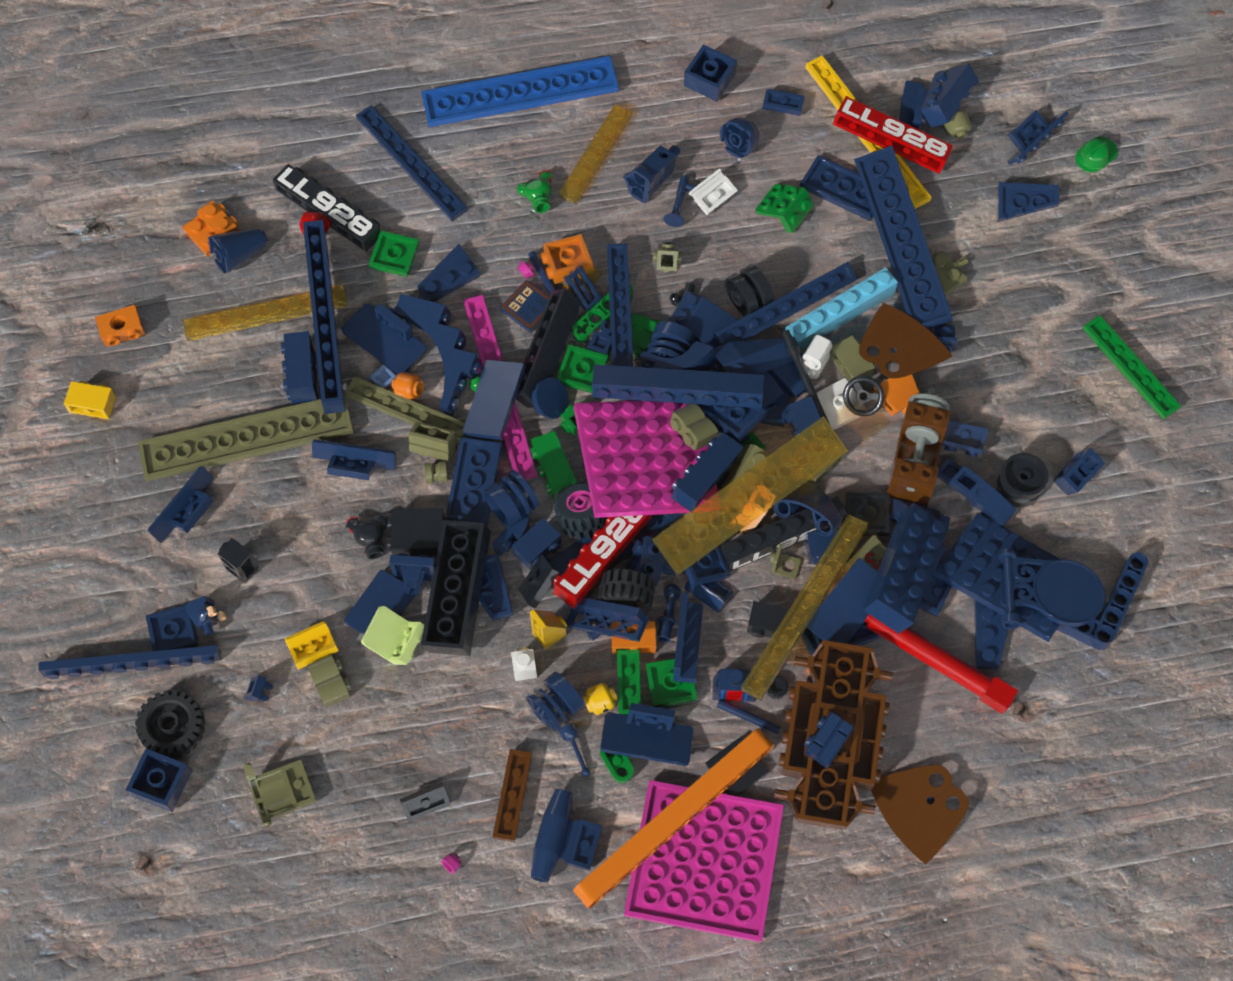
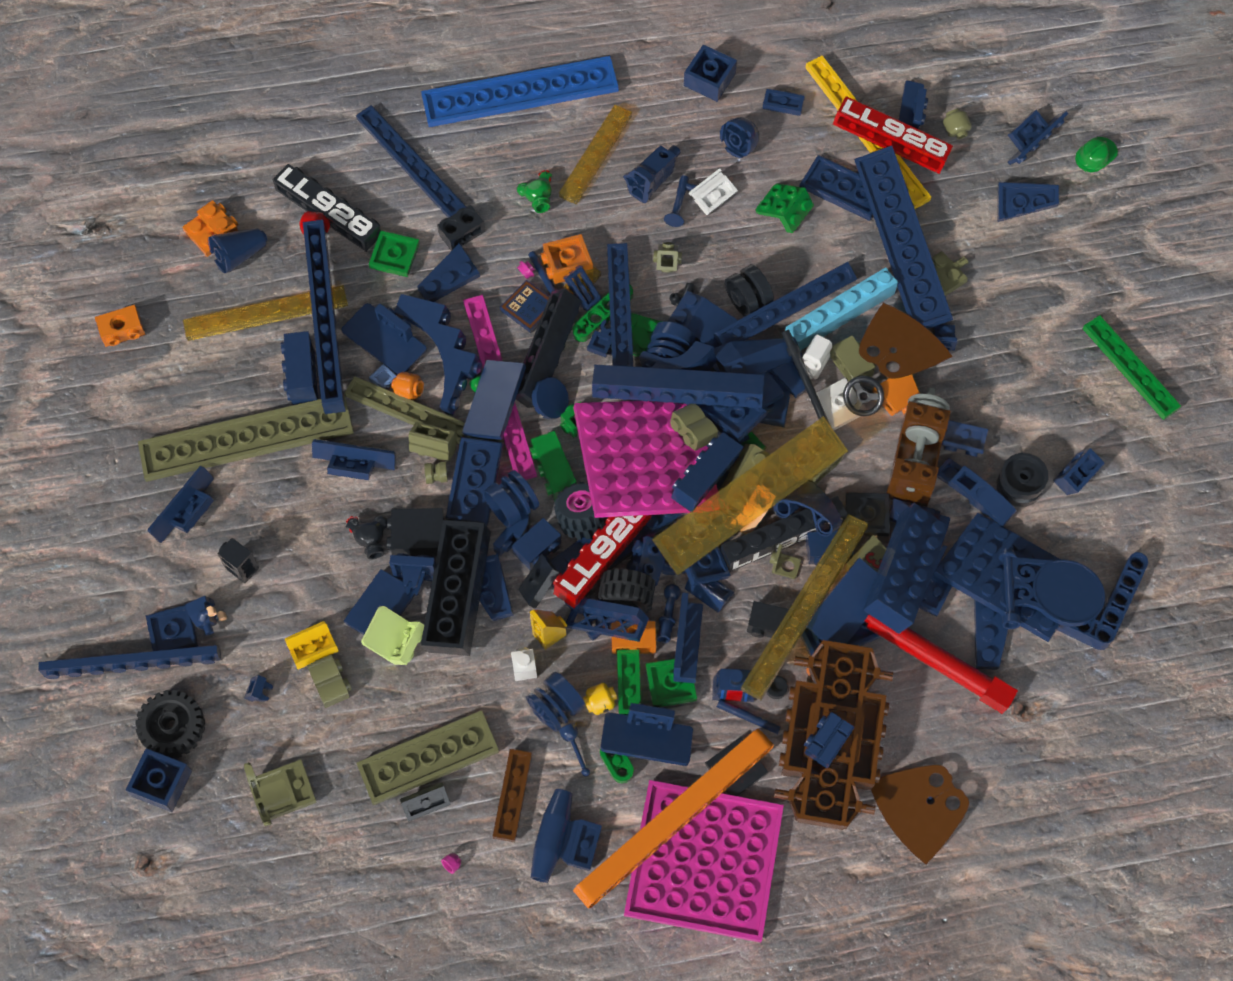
yellow brick [64,381,116,419] -> none
green plate [556,344,608,393] -> none
dark blue brick [784,396,827,447] -> none
dark blue wedge [921,63,979,127] -> none
none -> olive plate [356,710,499,806]
none -> black brick [437,205,485,251]

